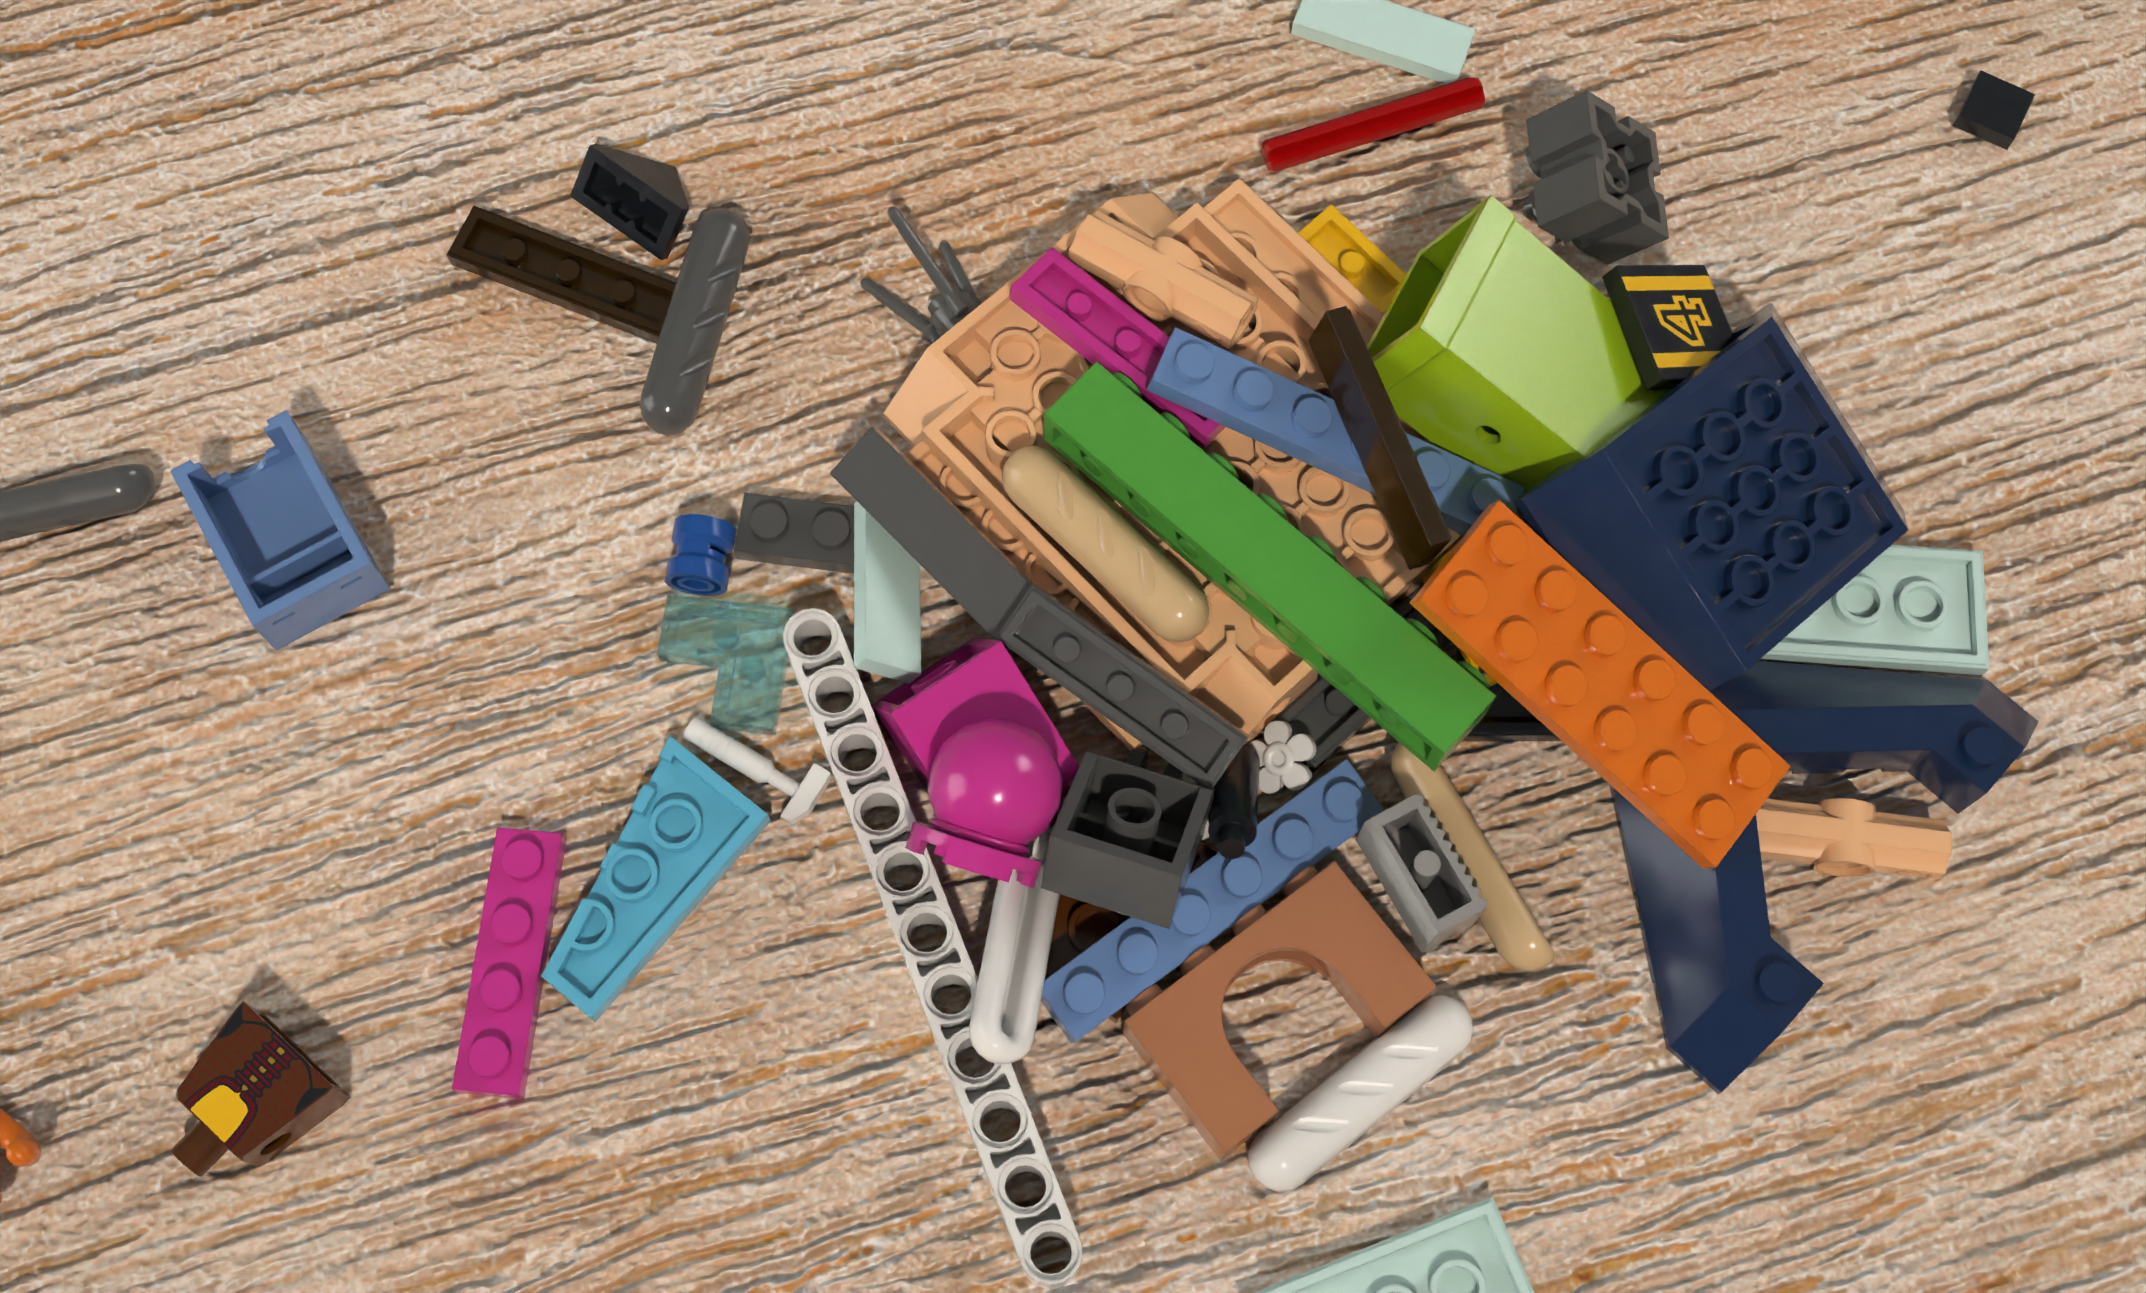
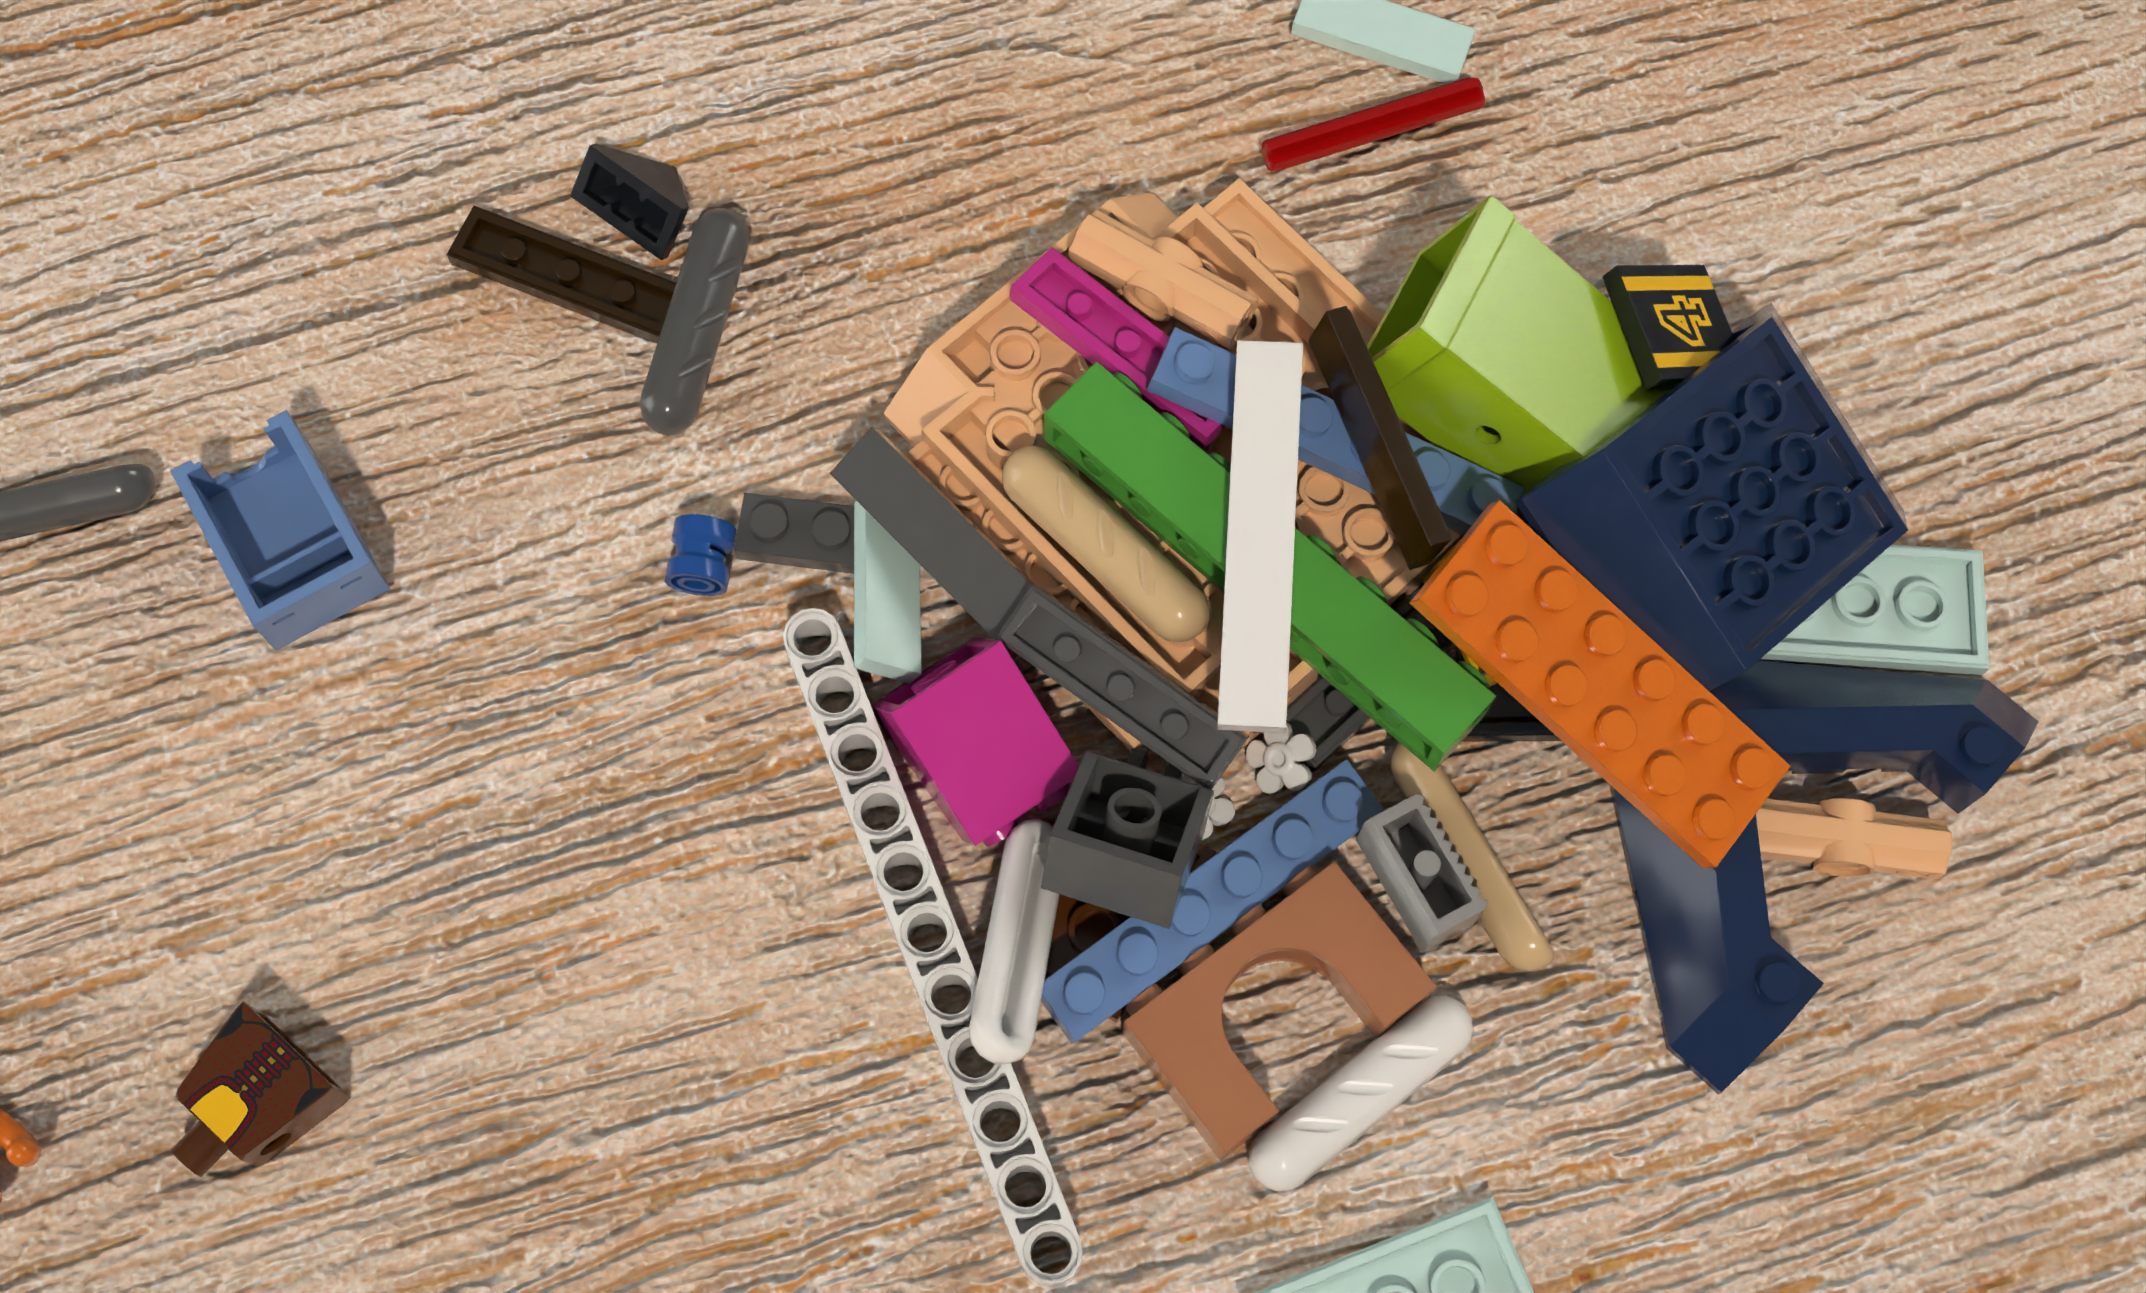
dark pink plate [452,827,567,1099] -> none
medium azure wing [541,736,771,1023] -> none
clear light blue tile [657,595,794,735] -> none
white piece [683,717,833,825] -> none
dark grey plant [860,206,982,344] -> none
dark pink tile [905,718,1063,888] -> none
black cylinder [1208,745,1260,859] -> none
yellow plate [1298,204,1406,314] -> none
dark grey brick [1522,90,1669,265] -> none
black tile [1952,70,2035,150] -> none
none -> white tile [1217,340,1303,733]

